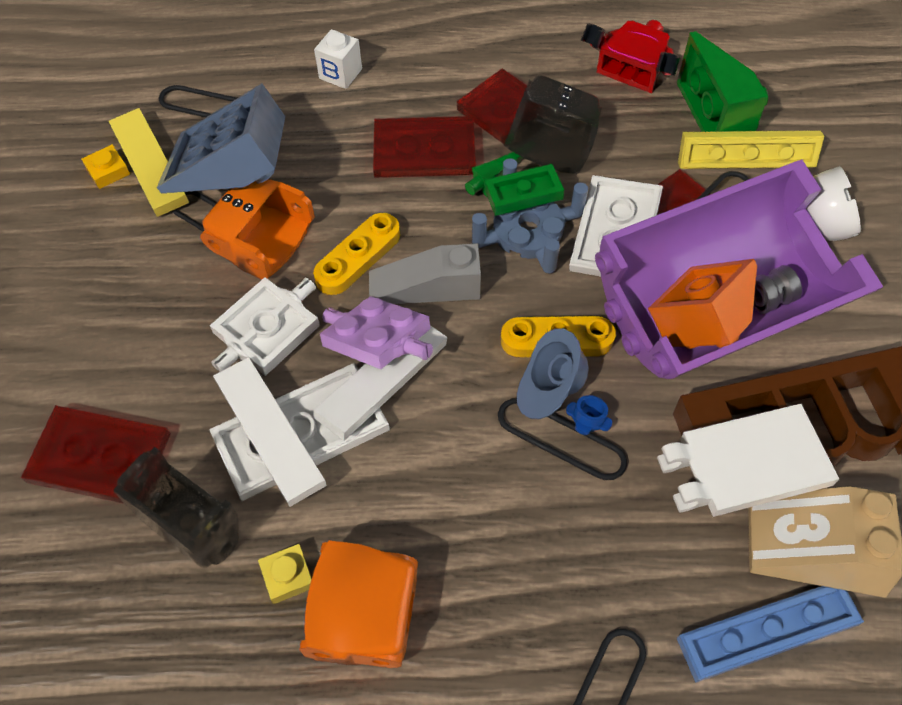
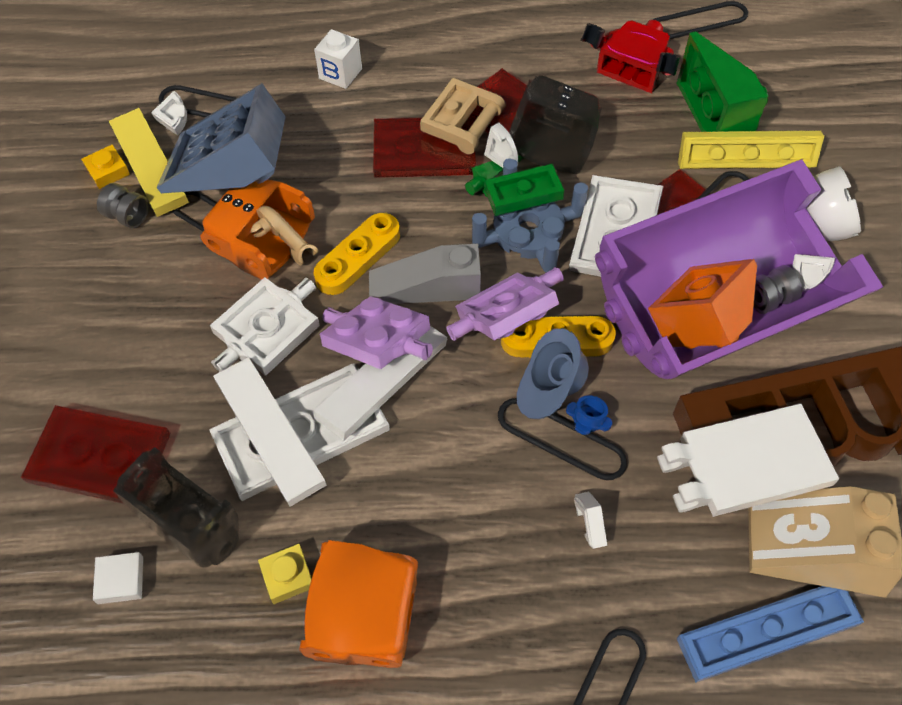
none -> white tile [93,552,143,604]
none -> flat silver wheel [97,183,149,229]
none -> white tile [151,91,187,136]
none -> tan piece [251,206,318,266]
none -> tan plate [420,78,506,154]
none -> lavender plate [446,267,564,341]
none -> white tile [484,123,518,168]
none -> white tile [574,491,607,549]
none -> black piece [653,1,748,39]
none -> white tile [792,254,835,292]

